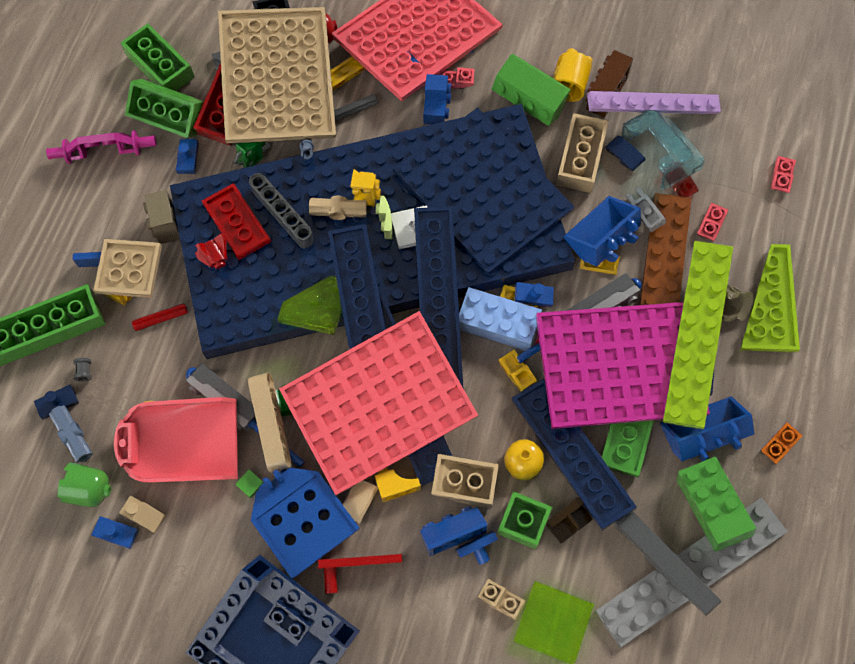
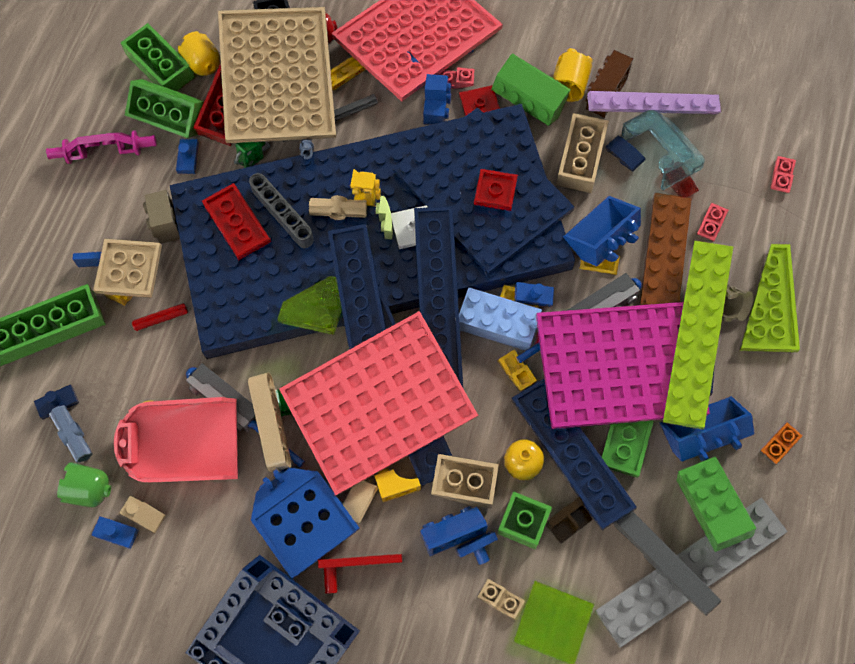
dark grey bush [73,358,92,382] -> none
red brick [195,234,228,269] -> none
bright green tile [235,470,264,499] -> none
light grey hinge [625,187,667,232] -> none
none -> yellow cylinder [178,31,221,76]
none -> red plate [459,85,500,116]
none -> red plate [474,169,518,211]

